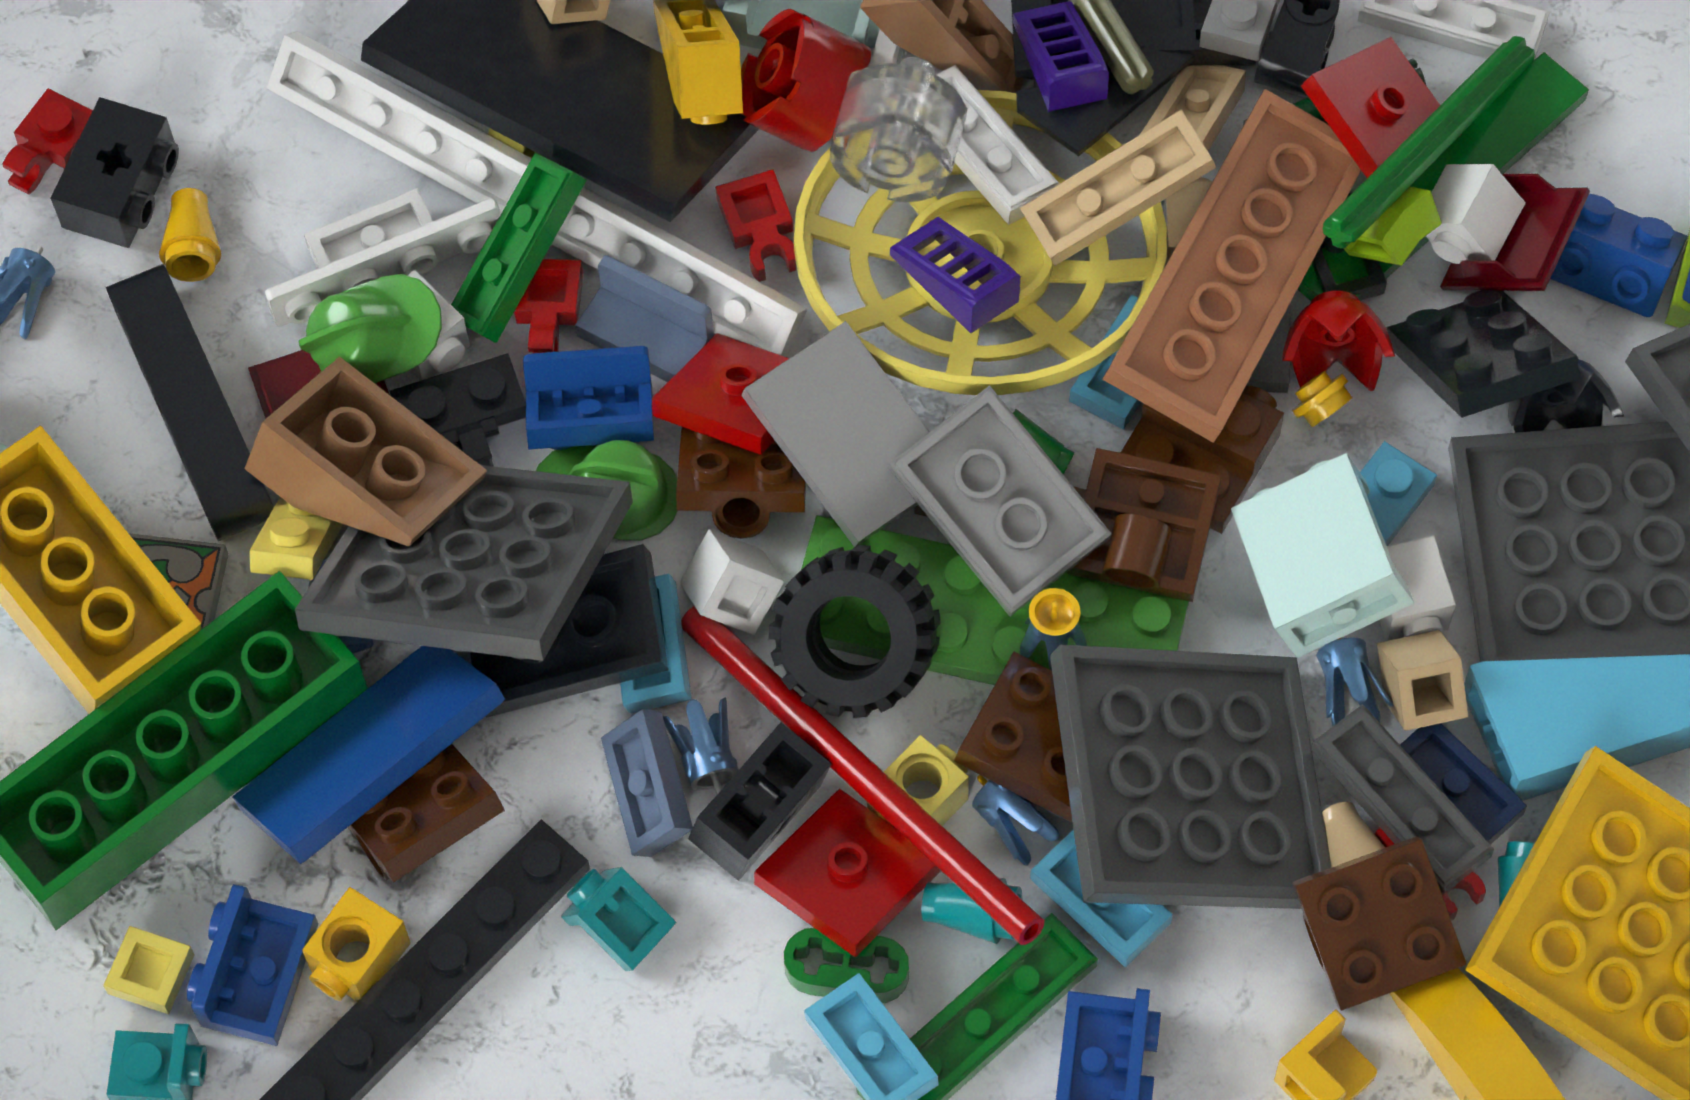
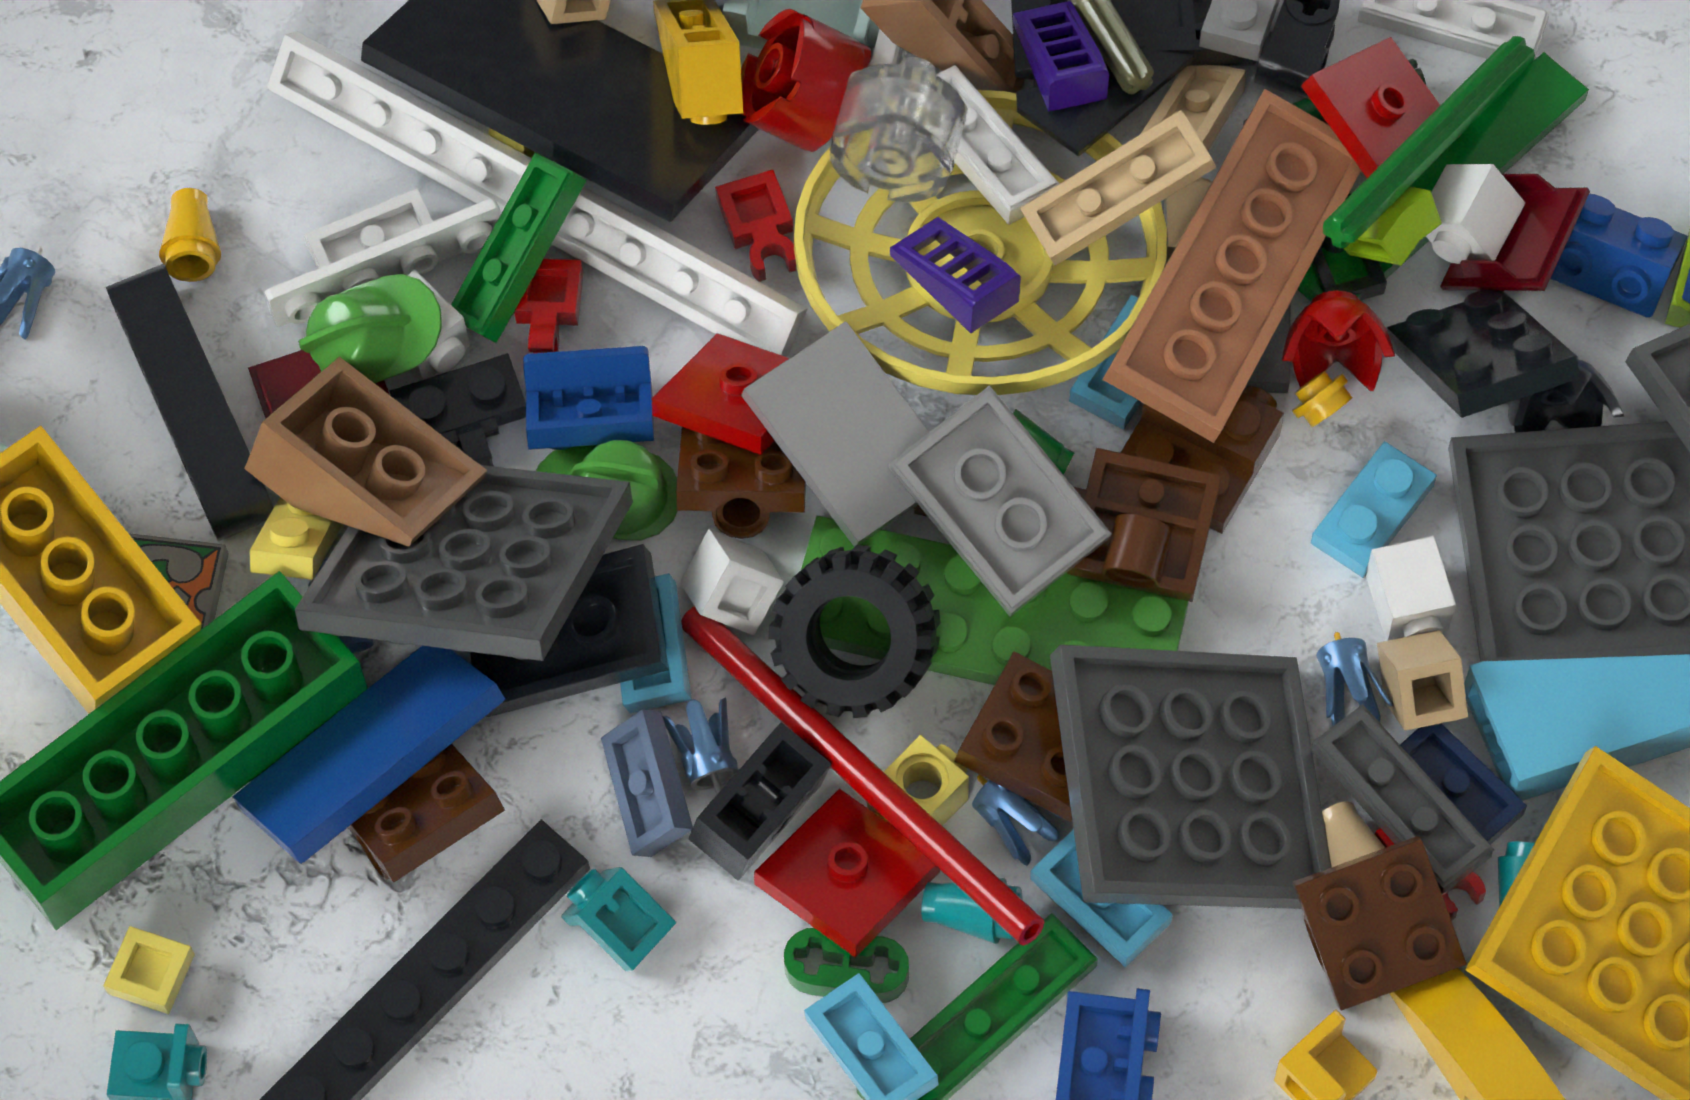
red plate [2,88,93,195] -> none
black brick [50,97,179,248] -> none
blue bracket [187,884,319,1046] -> none
yellow brick [302,887,411,1002] -> none
sand blue panel [575,255,714,382] -> none
yellow piece [1020,588,1087,671] -> none
light aqua panel [1231,453,1414,658] -> none

